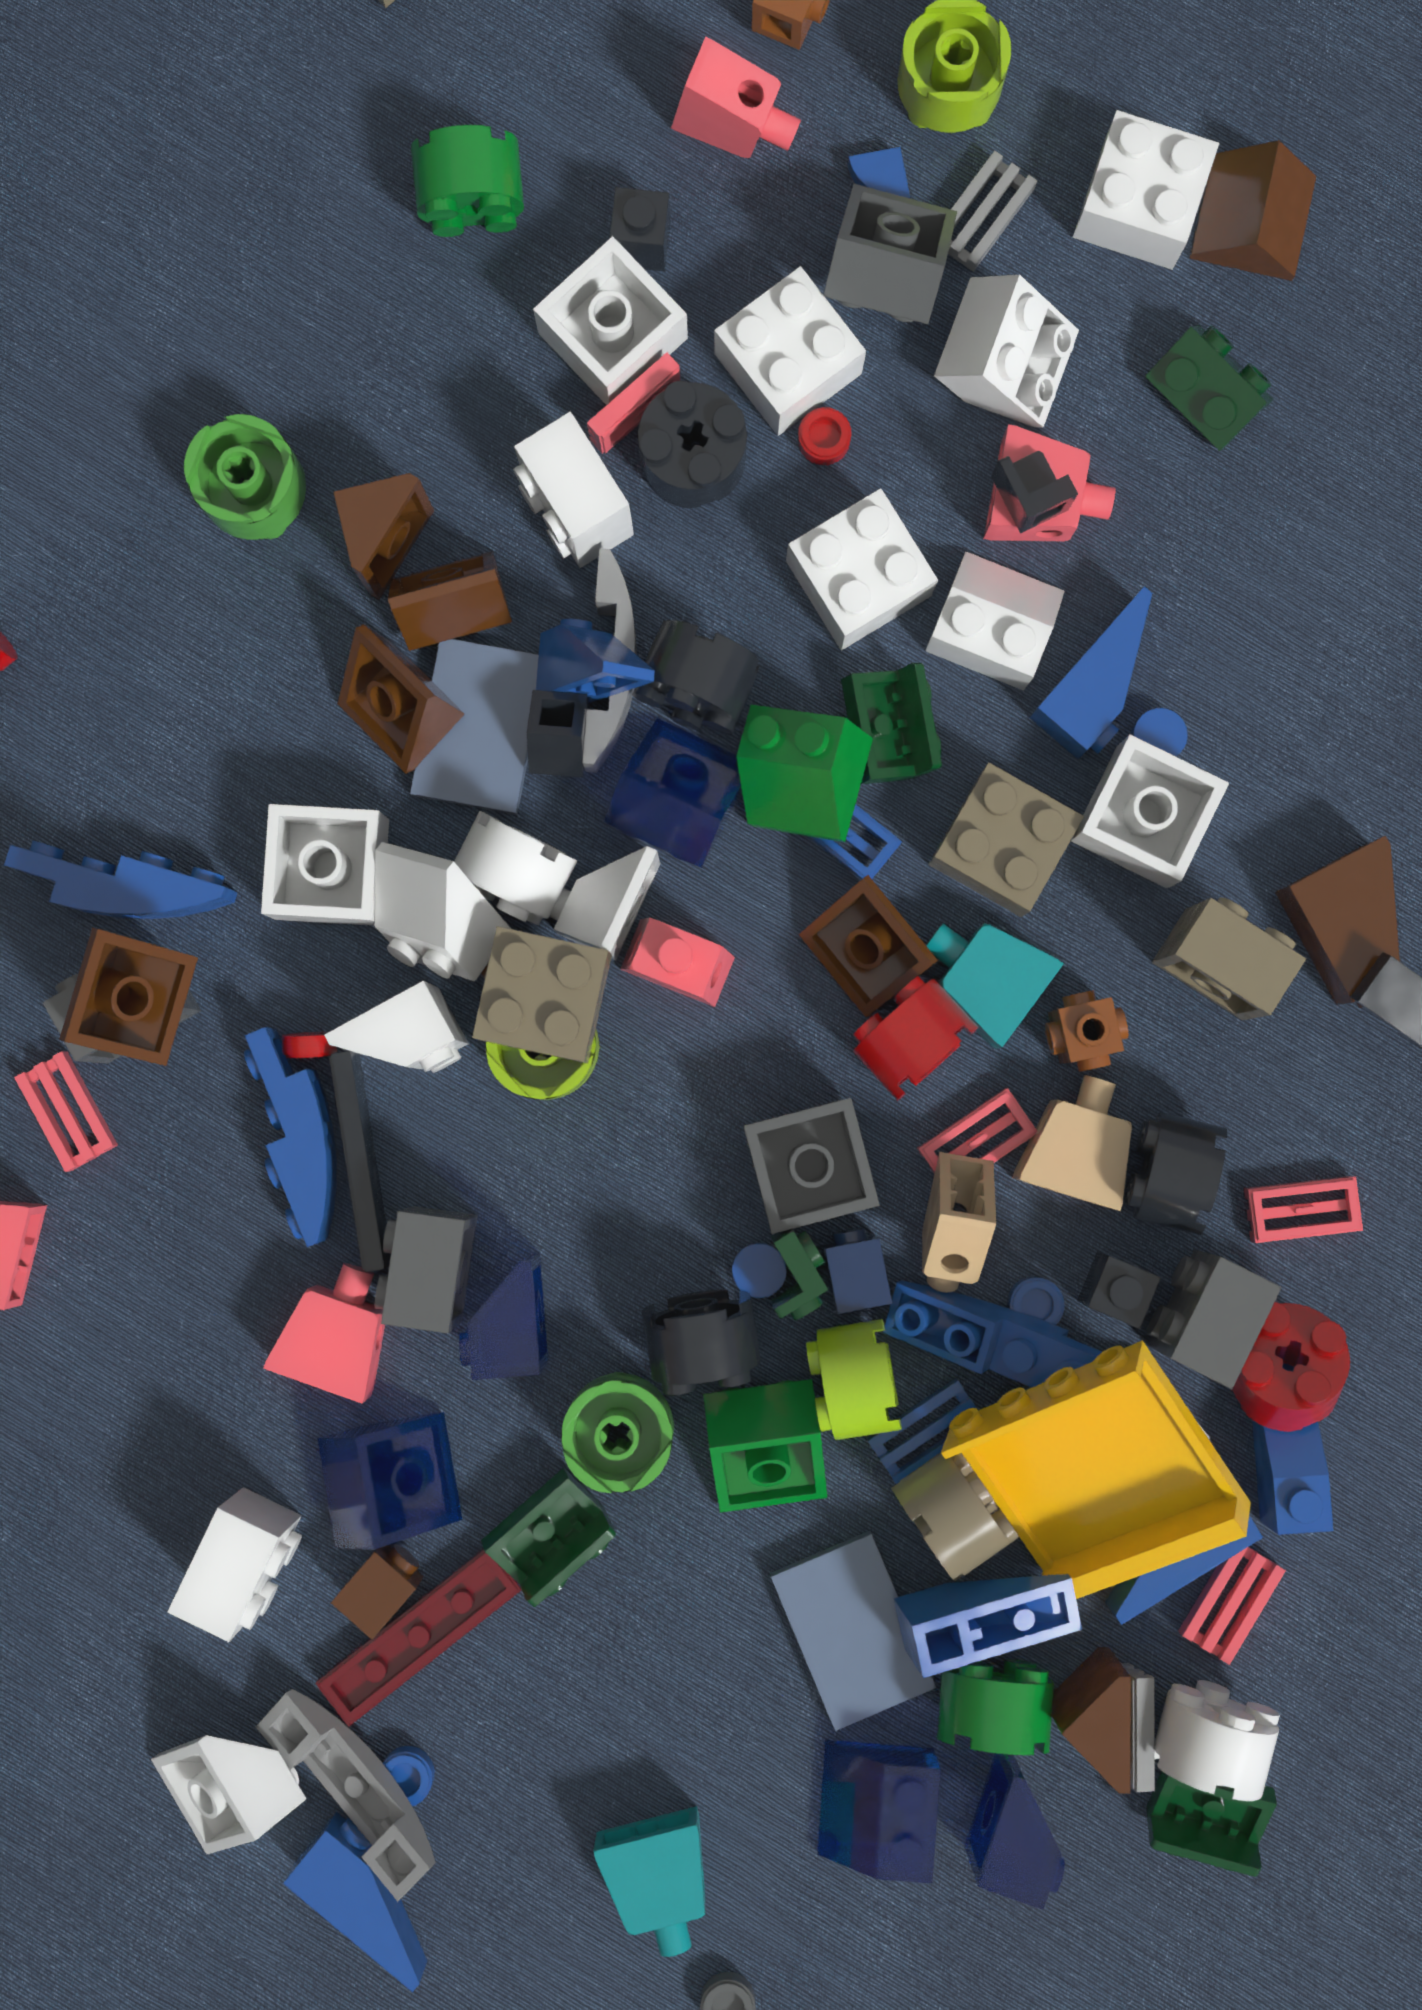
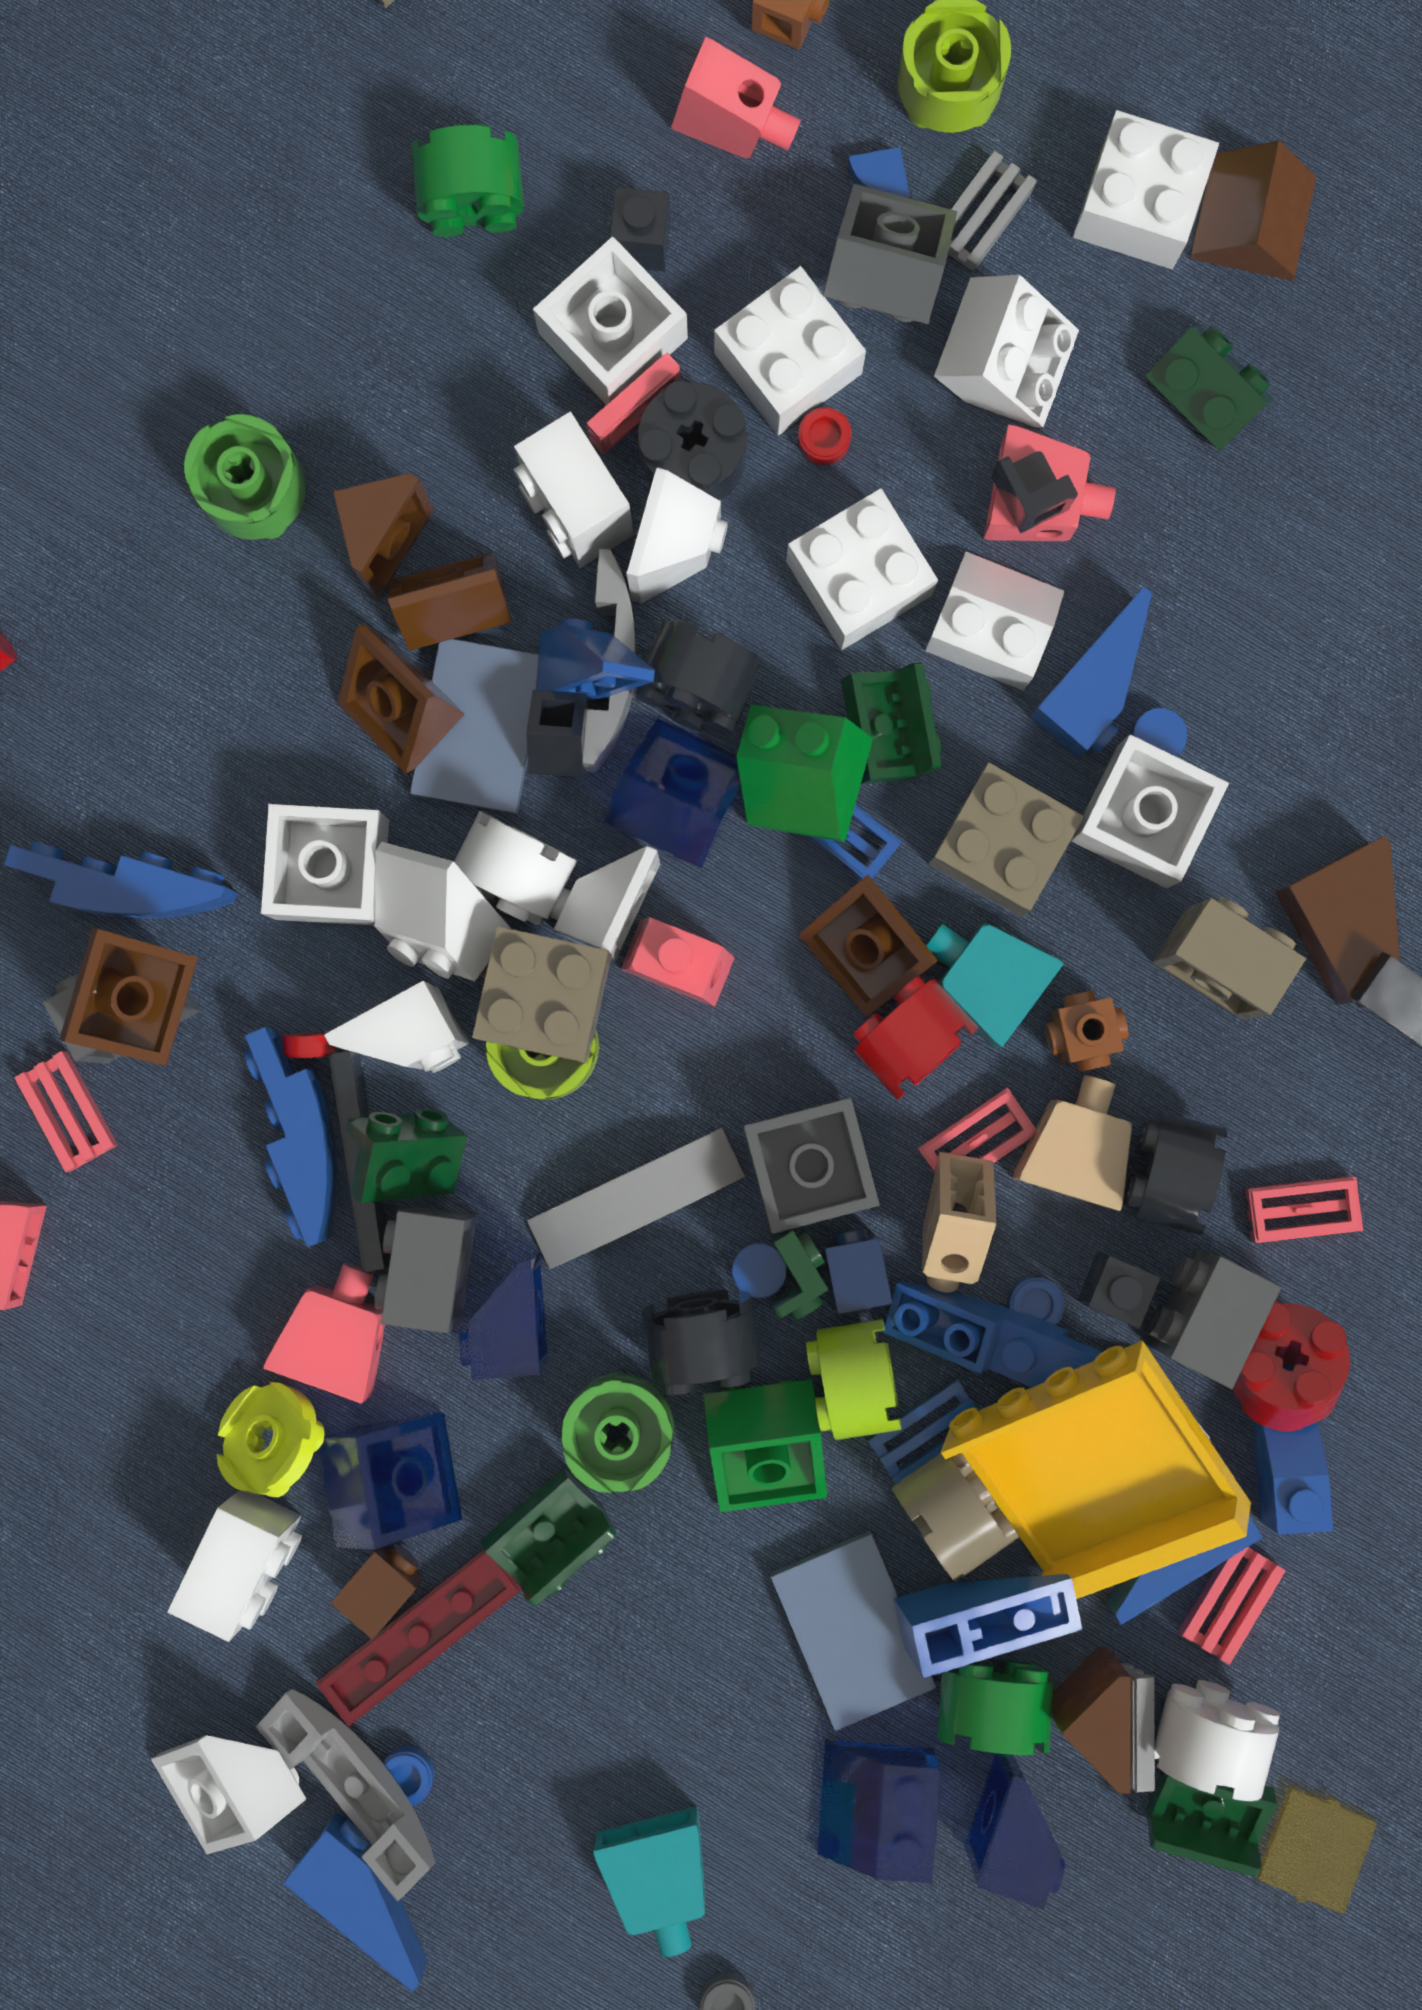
none -> neon yellow plate [217,1382,325,1497]
none -> dark green bracket [346,1108,467,1203]
none -> light grey slope [527,1128,745,1269]
none -> white slope [627,468,728,604]
none -> clear yellow piece [1257,1786,1377,1914]

